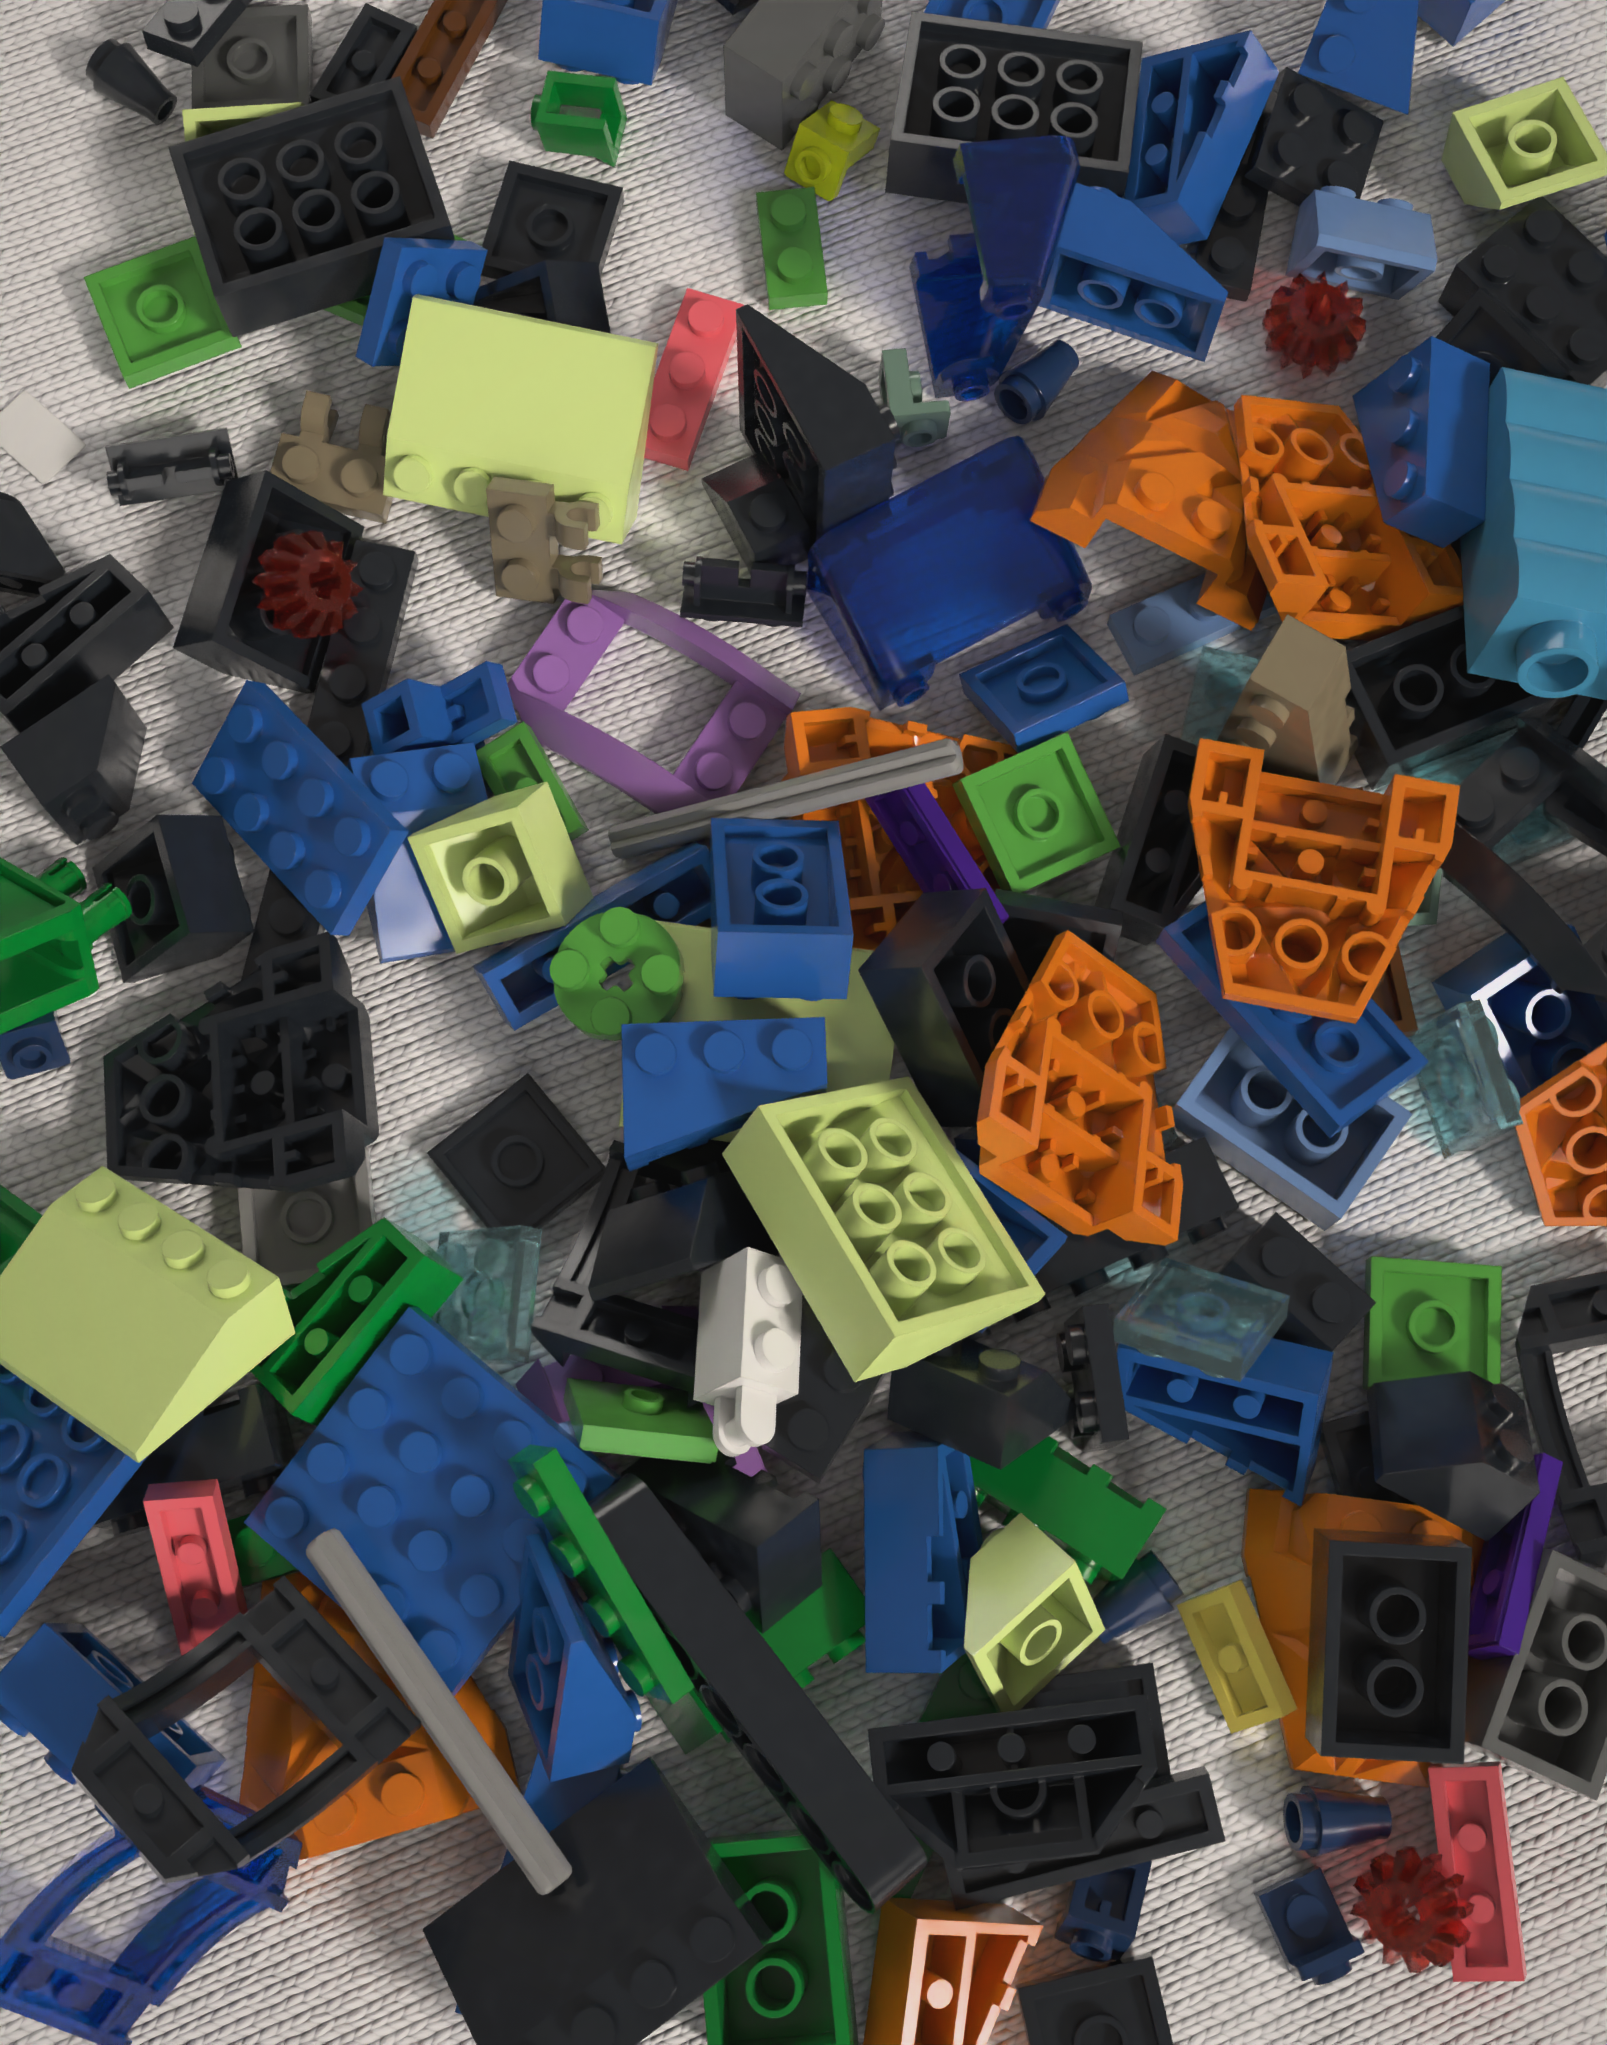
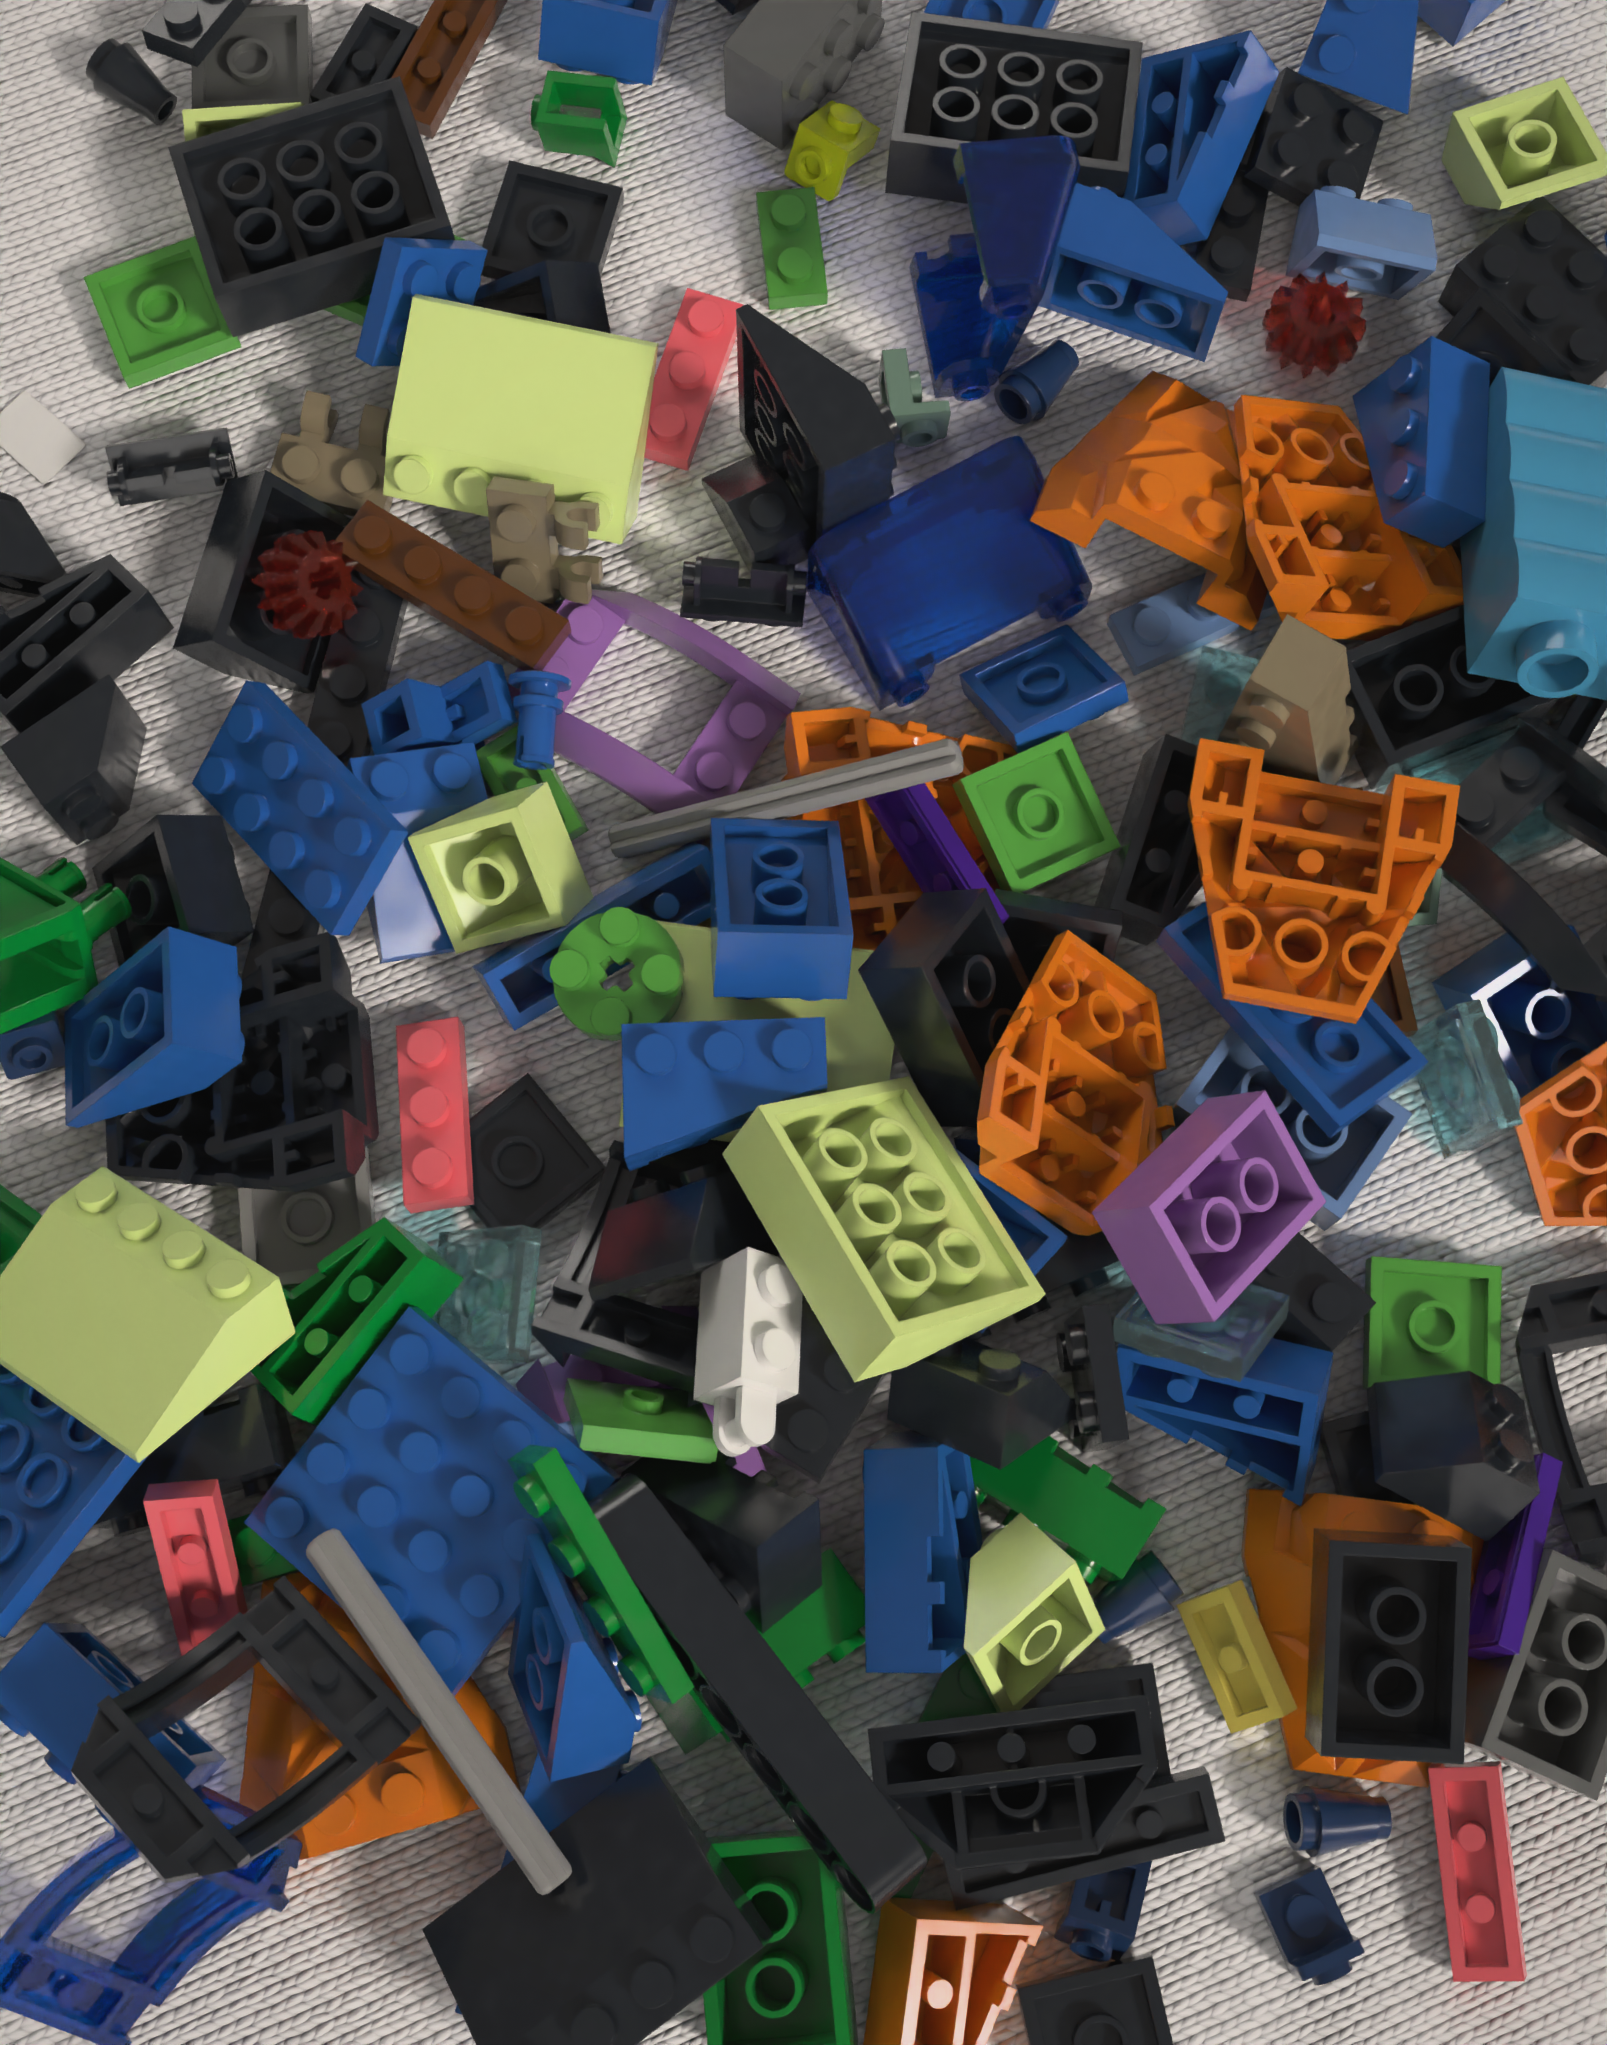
clear red gear [1350,1846,1475,1973] -> none
none -> blue slope [64,926,245,1128]
none -> reddish brown plate [331,500,571,671]
none -> coral plate [396,1017,474,1214]
none -> blue pin [508,670,572,770]
none -> medium lavender brick [1092,1090,1326,1324]

